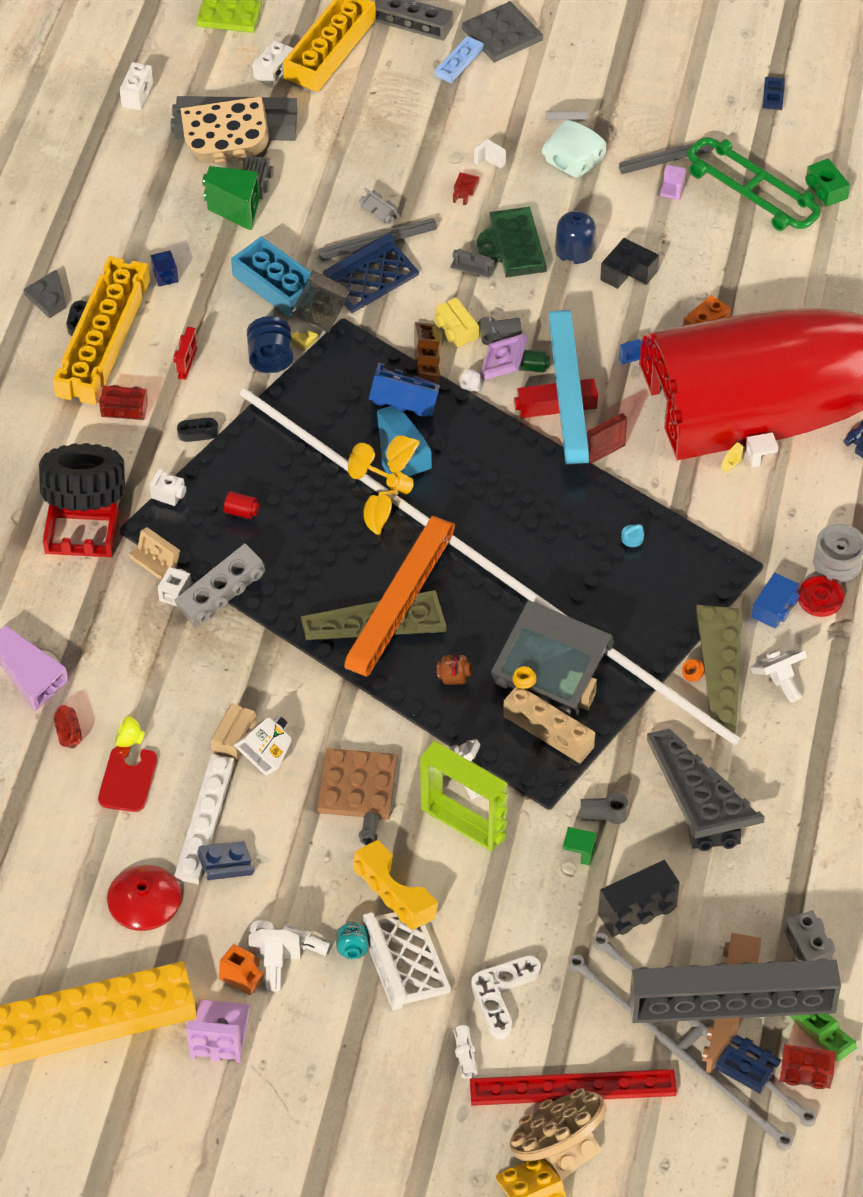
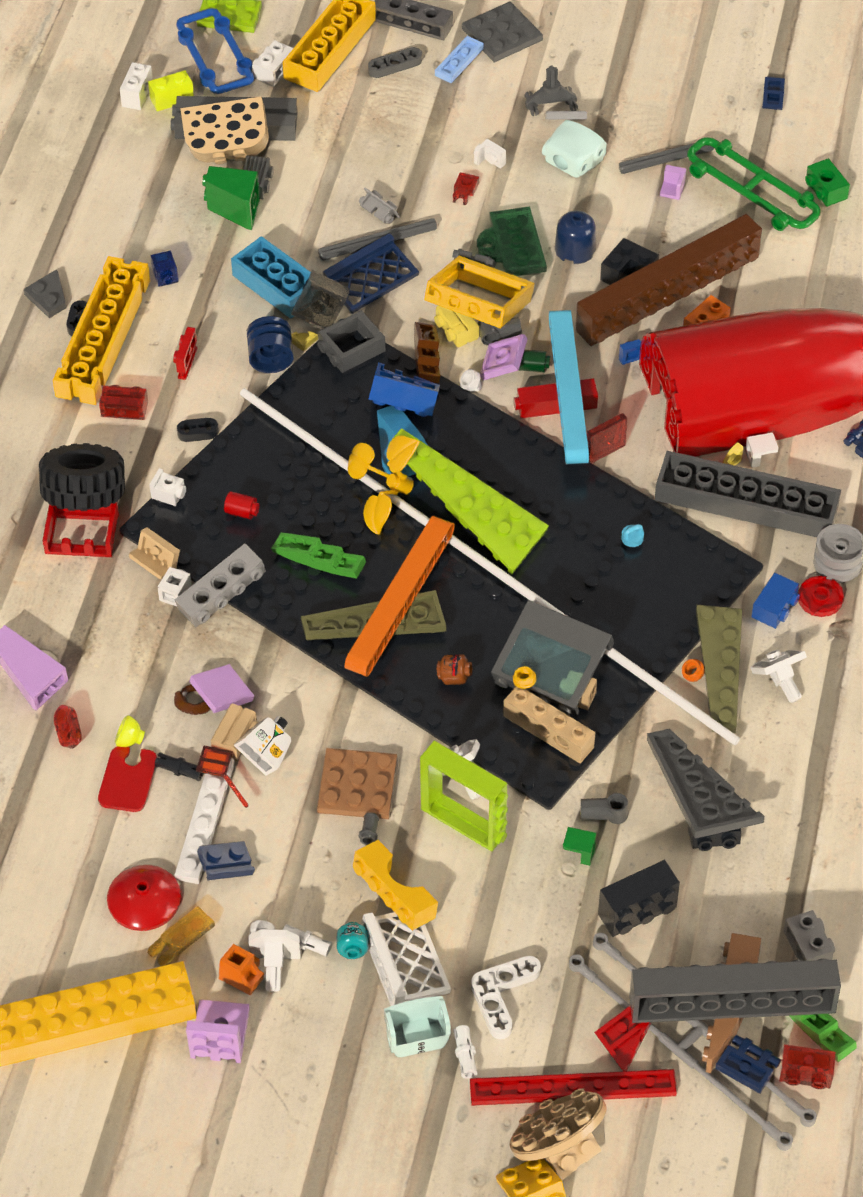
none -> clear yellow hinge [147,906,215,966]
none -> neon yellow brick [148,70,194,111]
none -> black pin [155,752,204,781]
none -> reddish brown piece [174,684,210,715]
none -> blue bar [176,8,254,94]
none -> lavender tile [189,664,254,713]
none -> clear red piece [196,746,249,808]
none -> bright green slope [271,532,366,579]
none -> dark grey window [318,310,386,373]
none -> dark grey beam [368,47,422,78]
none -> light aqua piece [384,996,451,1058]
none -> lime wing [388,428,549,575]
none -> yellow window [424,256,535,328]
none -> dark grey axle [524,65,578,116]
none -> reddish brown brick [576,214,762,346]
none -> red wing [594,1006,651,1071]
none -> dark grey brick [655,451,841,537]

